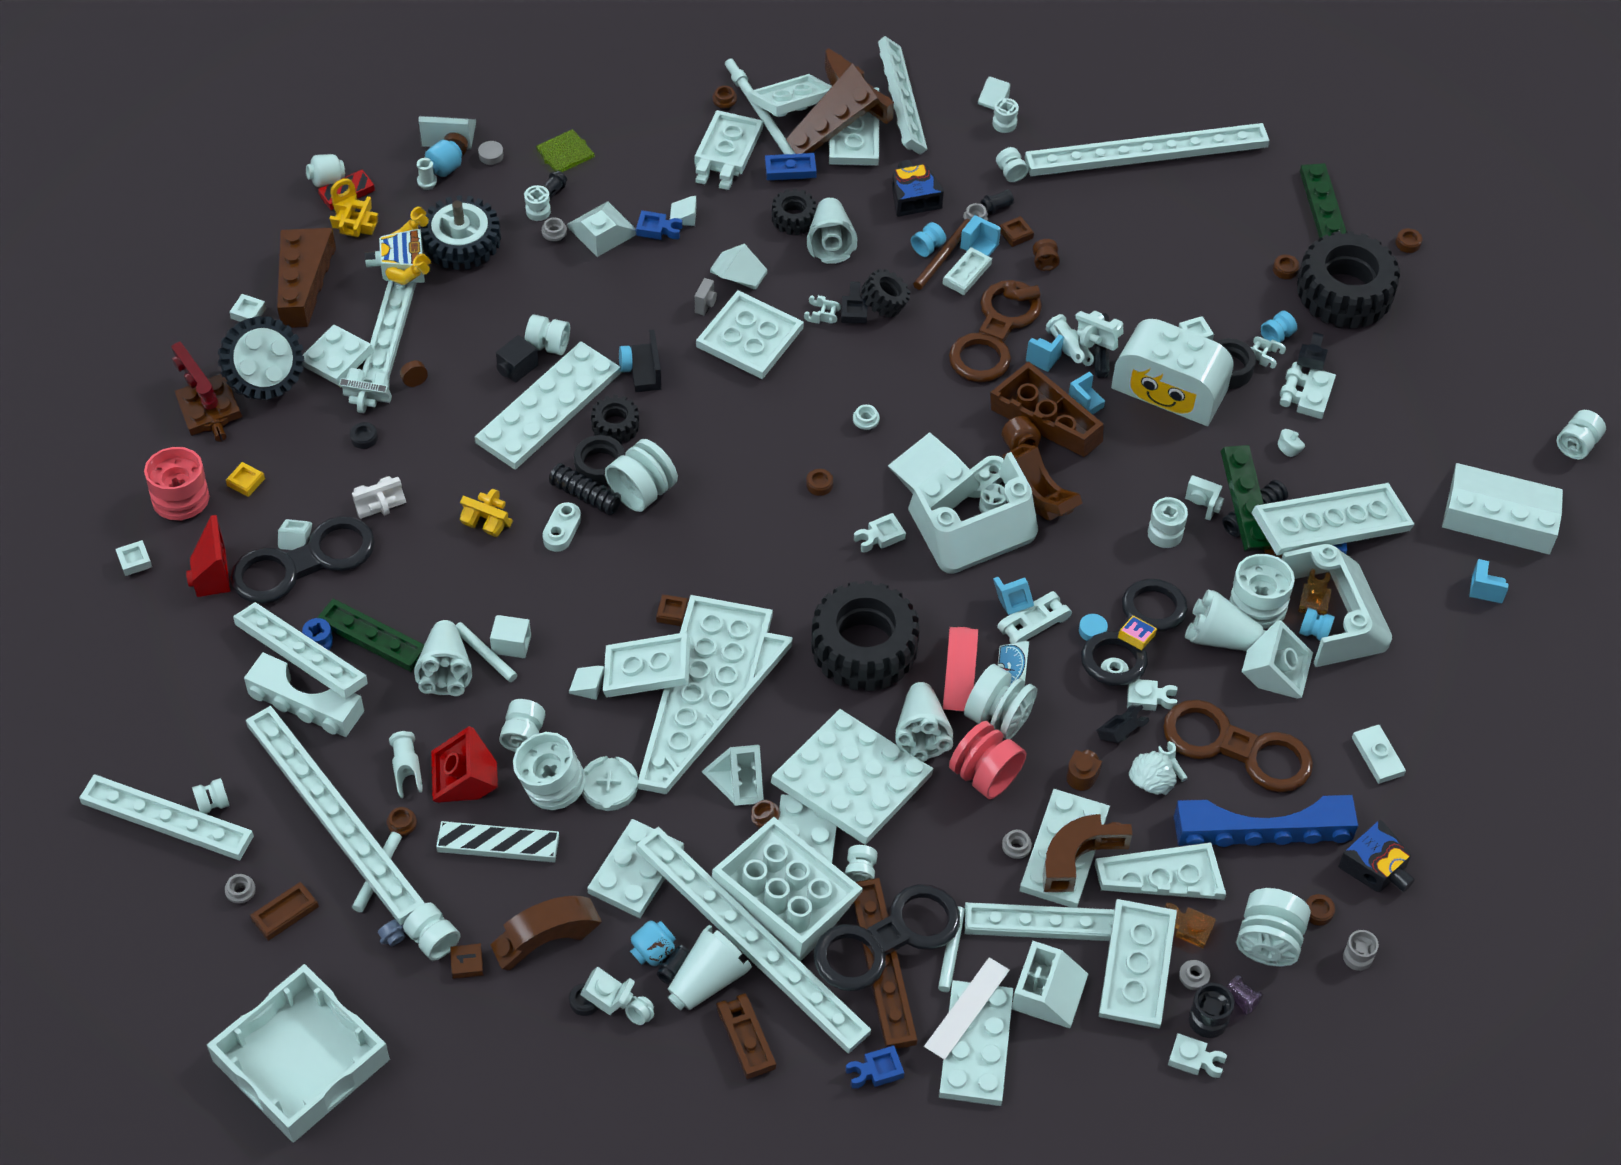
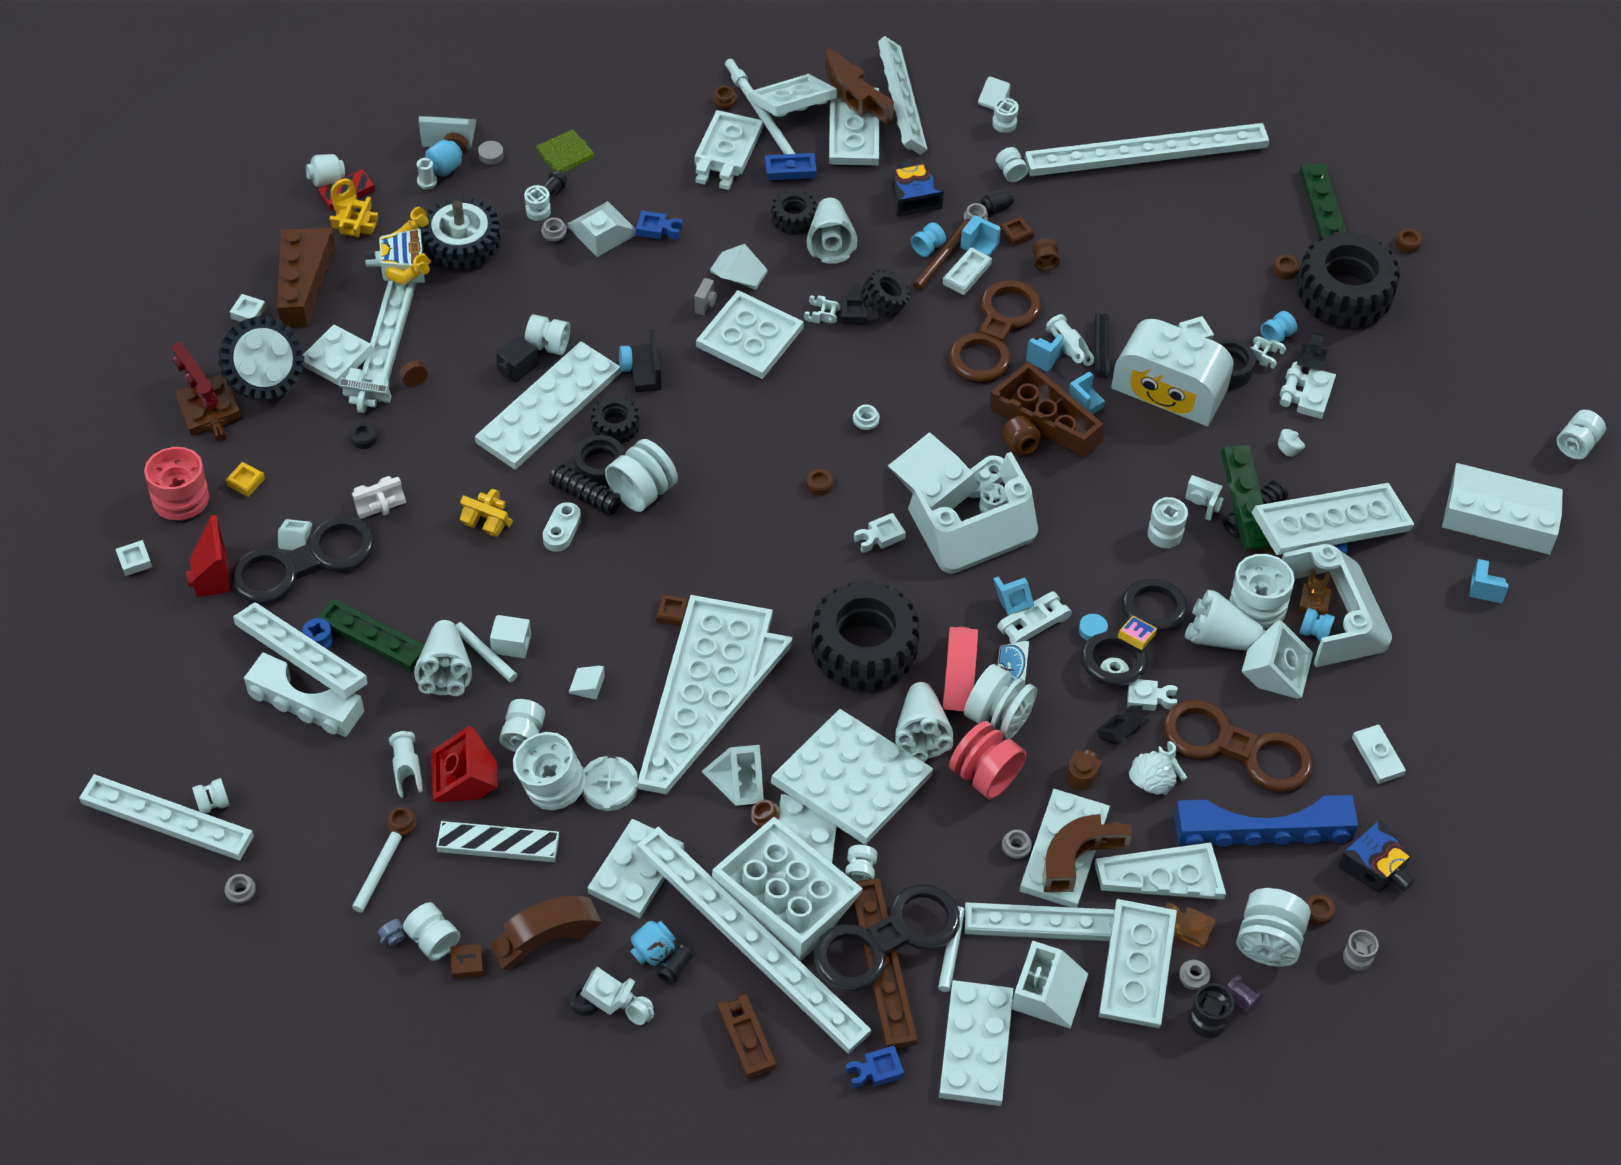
light aqua tile [207,964,390,1143] -> none
light aqua plate [246,706,425,926] -> none
reddish brown tile [250,881,319,941] -> none
light aqua plate [603,632,690,697] -> none
light aqua cone [668,925,752,1011] -> none
light aqua slope [670,196,697,226] -> none
wing [786,63,881,154] -> none
white sticker [924,957,1009,1060] -> none
reddish brown arch [1002,444,1083,521] -> none
reddish brown arm [1003,282,1040,302] -> none
light aqua hips [1076,311,1123,351] -> none
light aqua plate [1168,1034,1227,1078] -> none

